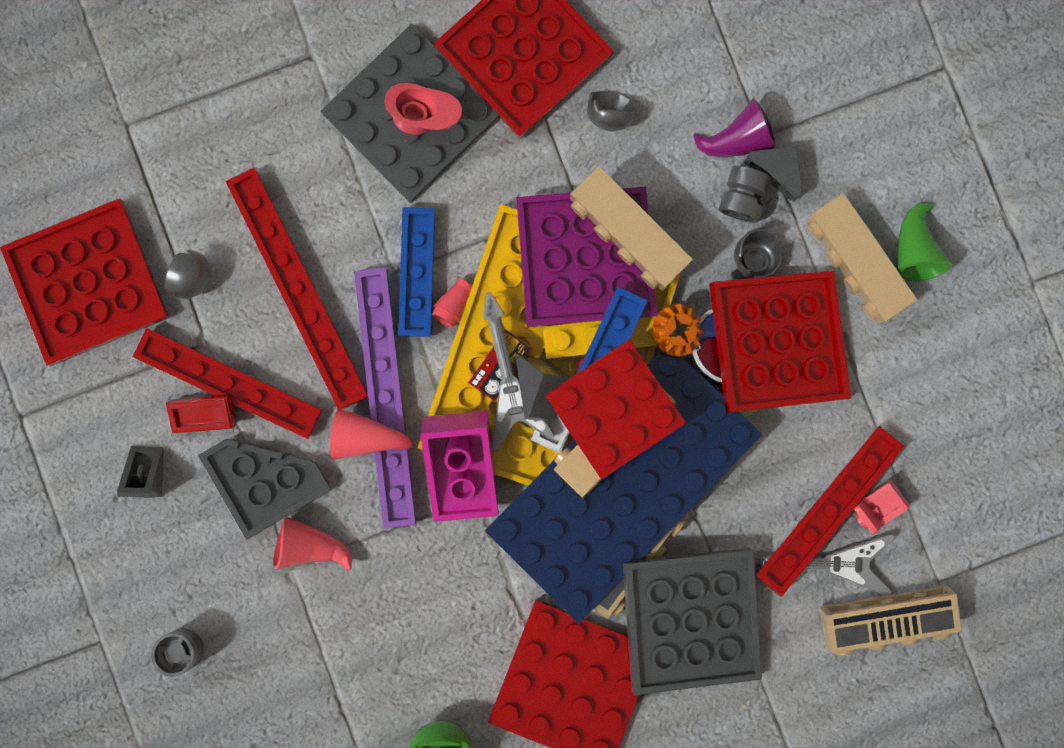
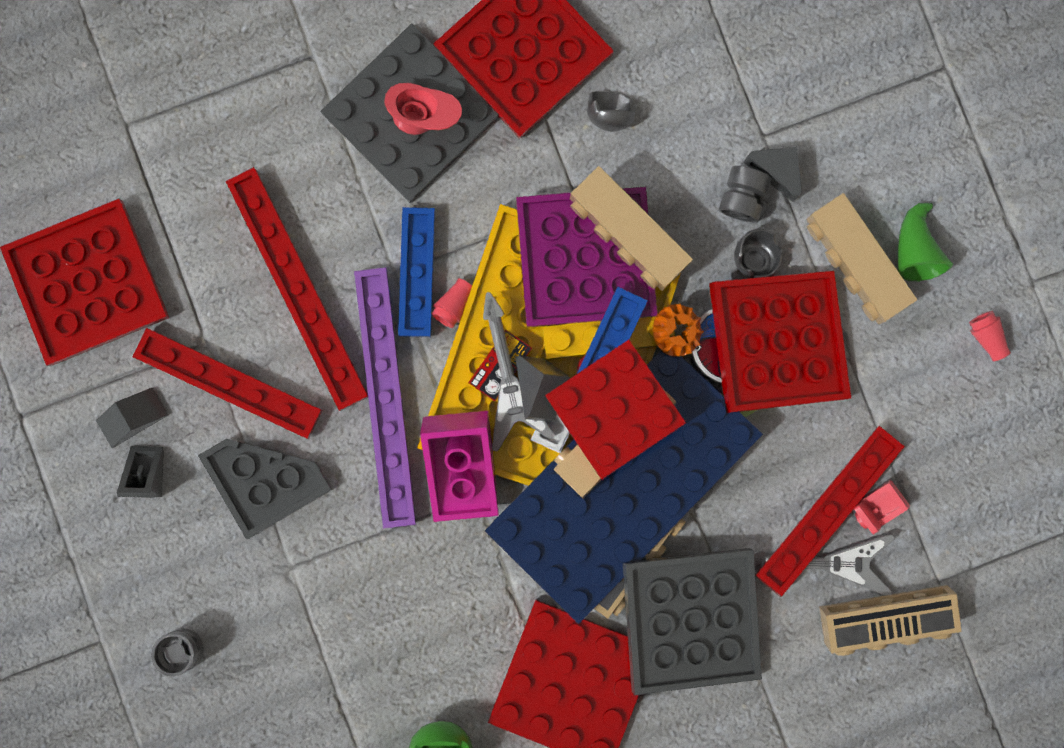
flat silver hair [164,250,210,299] -> none
red tile [166,394,237,434] -> none
coral hat [273,517,353,571] -> none
coral hat [330,408,413,460] -> none
magenta hat [693,97,776,158] -> none
none -> dark grey slope [96,388,169,448]
none -> coral cone [969,311,1011,361]

